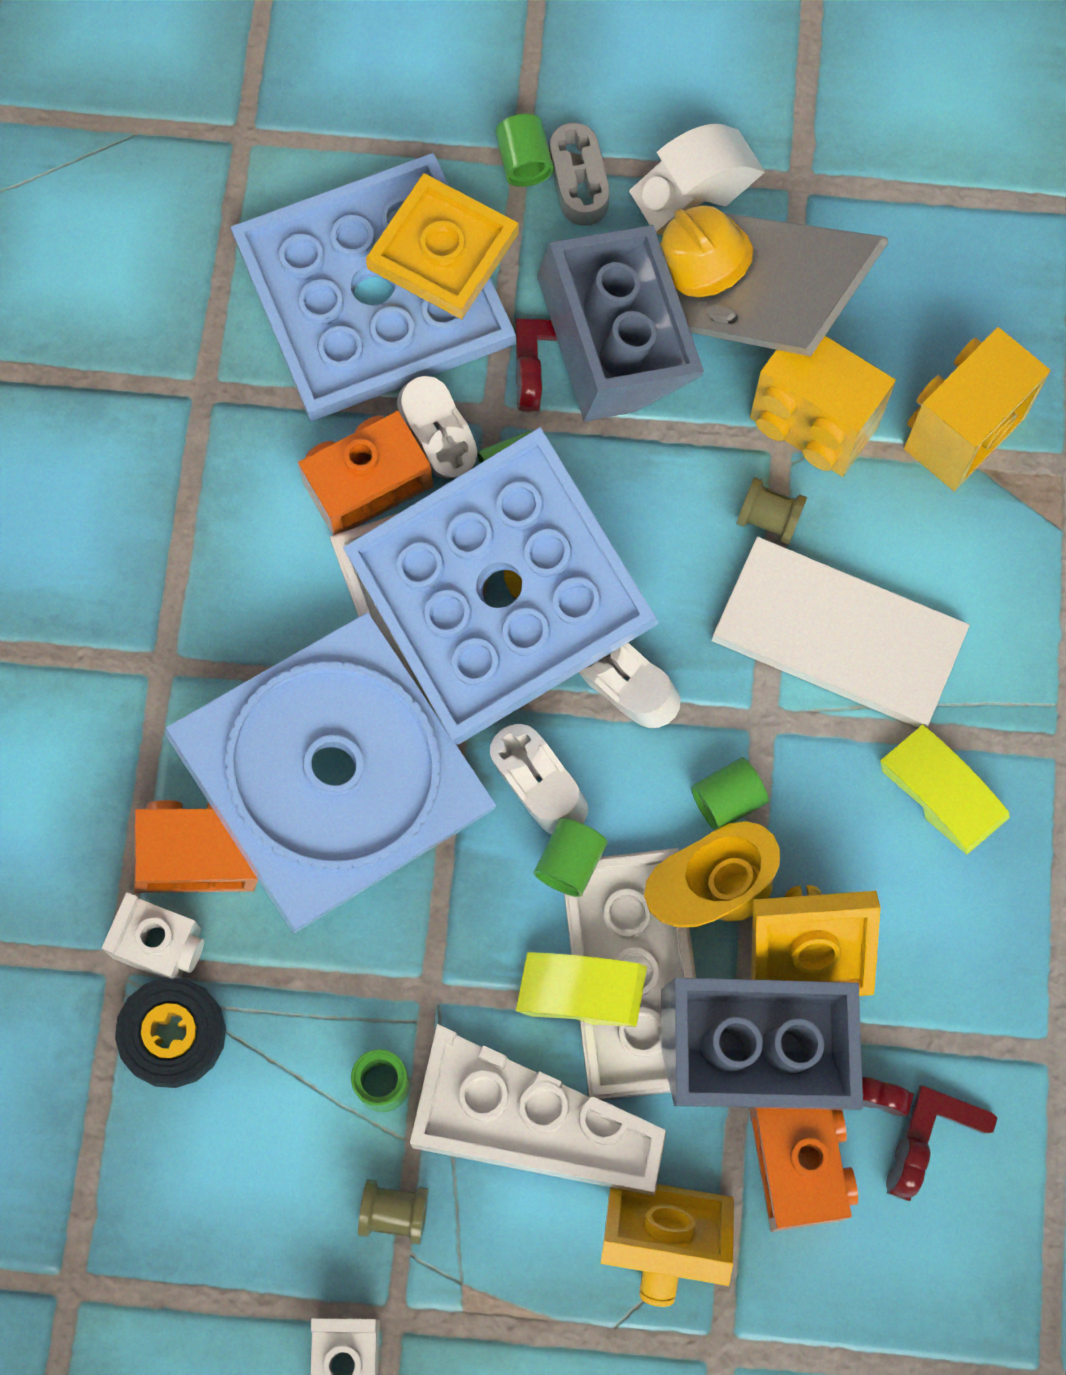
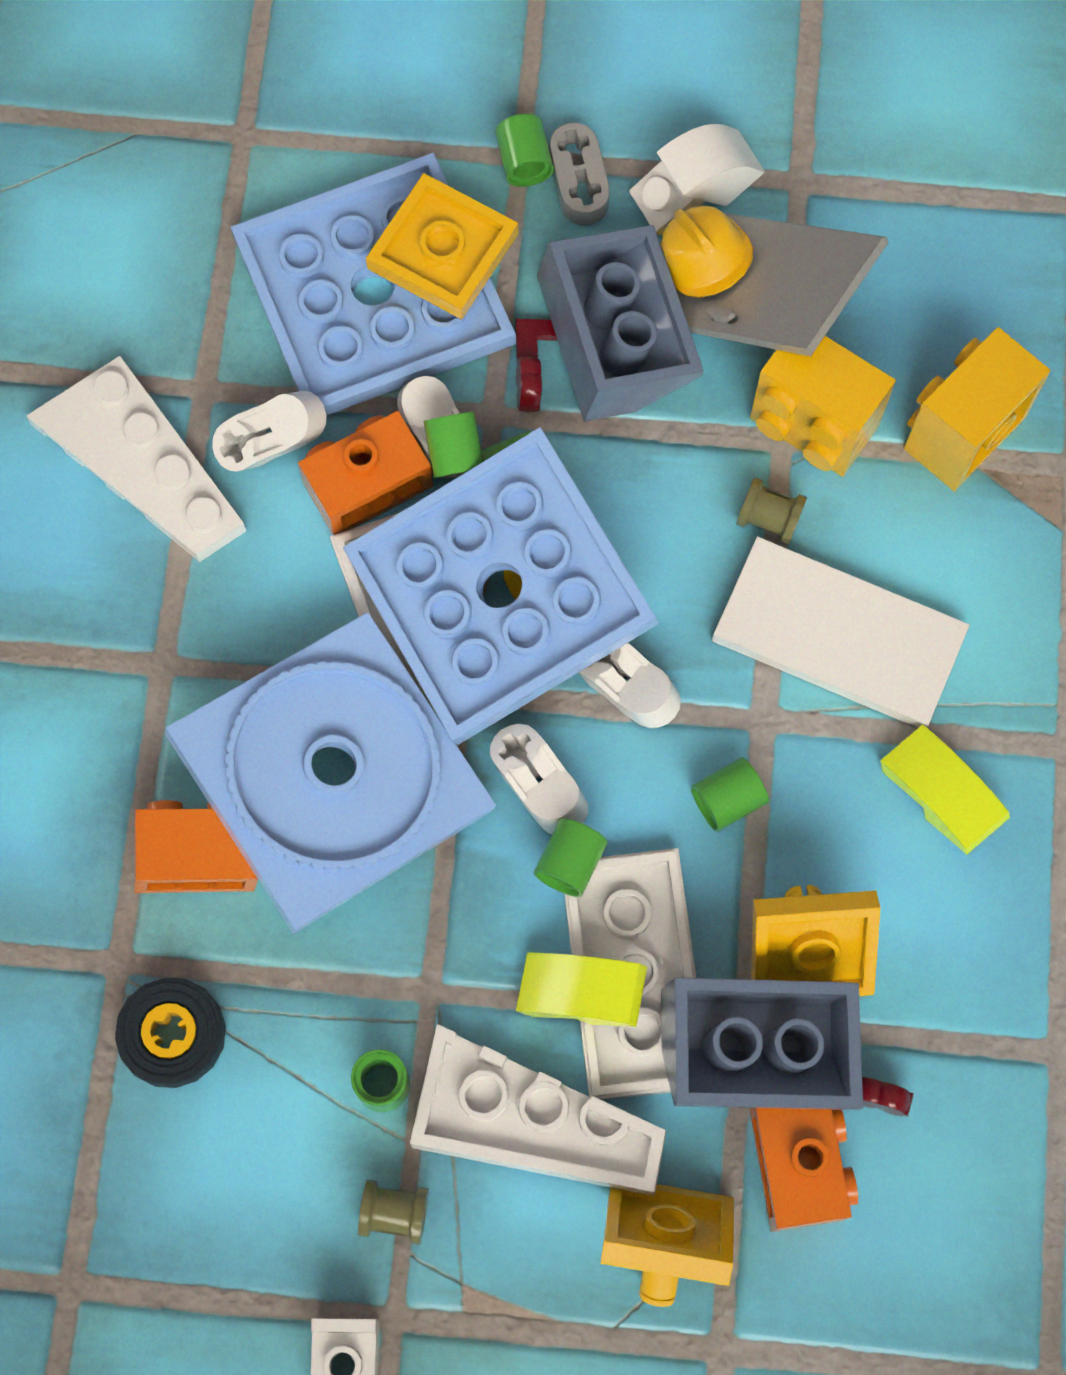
white brick [101,892,204,979] -> none
yellow piece [644,821,780,928] -> none
dark red piece [886,1085,998,1201] -> none
none -> white wing [26,356,246,562]
none -> white piece [212,391,326,472]
none -> bright green beam [423,412,483,478]

